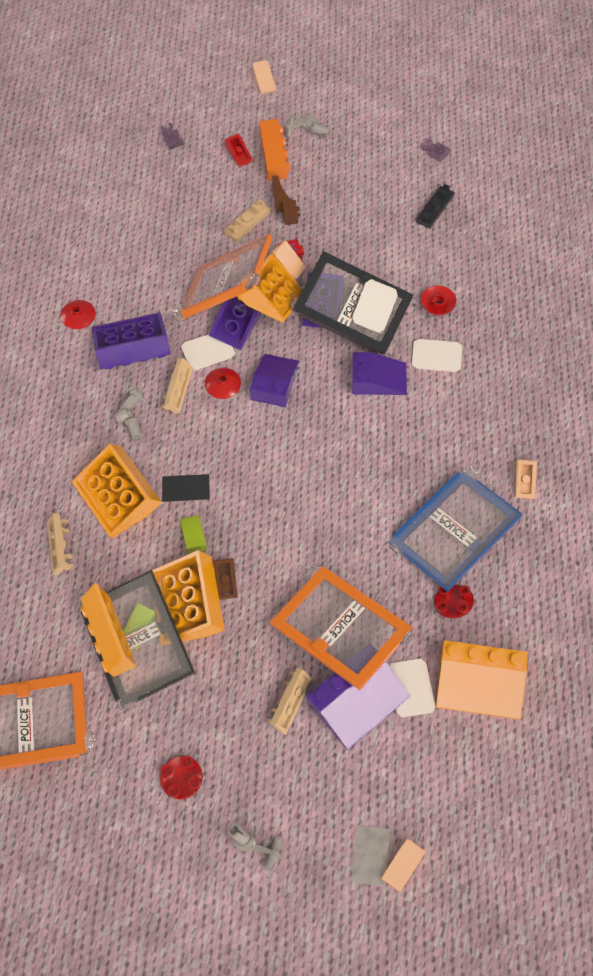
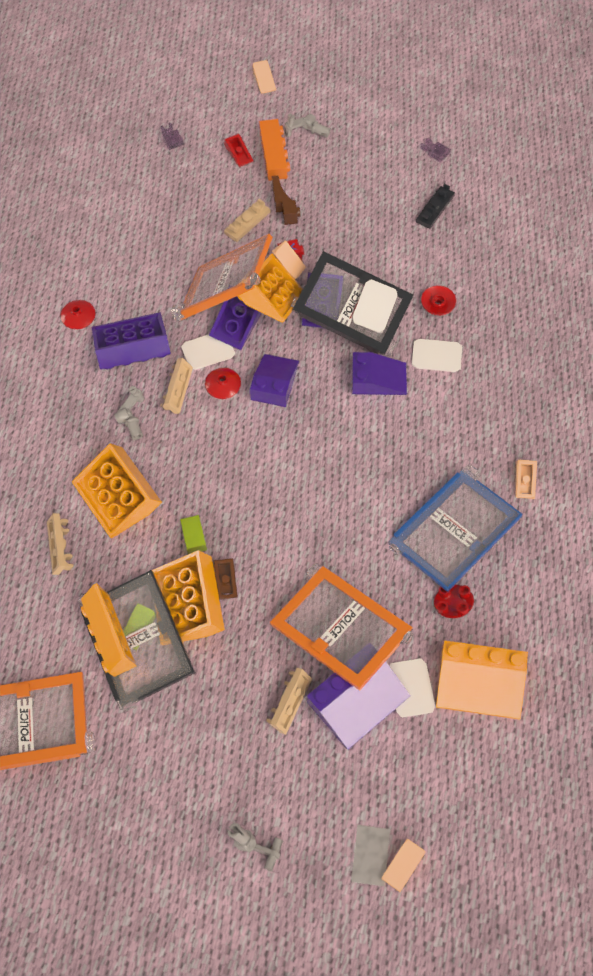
red dish [160,756,203,800] -> none
black sticker [162,474,210,502] -> none

